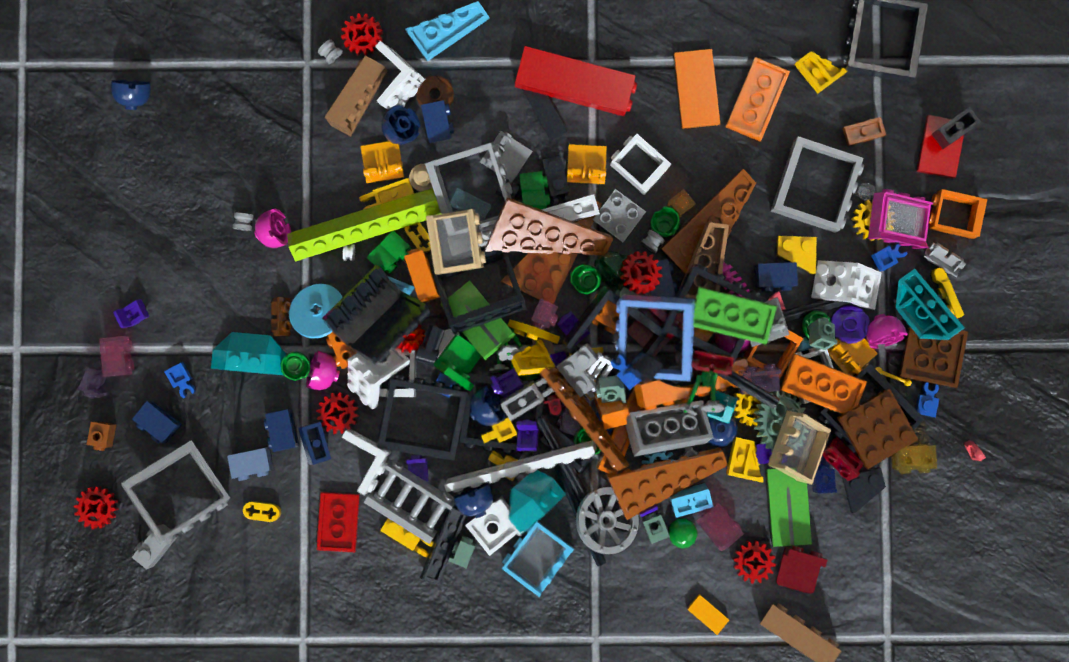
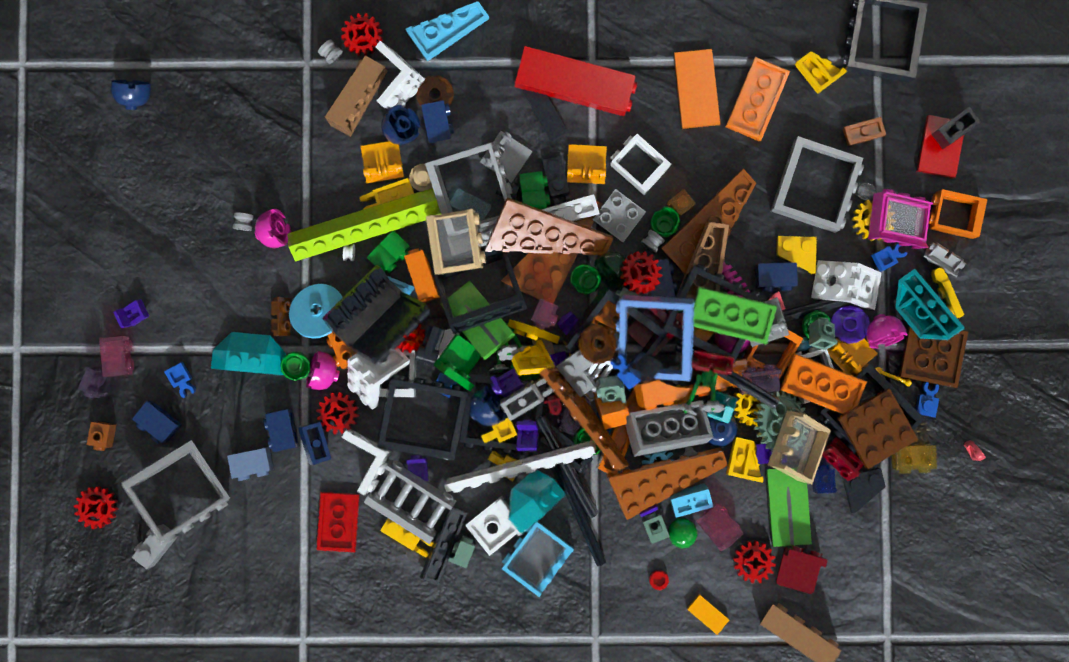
yellow beam [243,501,281,522] -> none
yellow beam [405,222,431,253] -> none
dark blue cylinder [454,483,493,518] -> none
light grey wheel [576,487,639,554] -> none
none -> reddish brown tile [578,324,617,364]
none -> red tile [649,570,669,590]

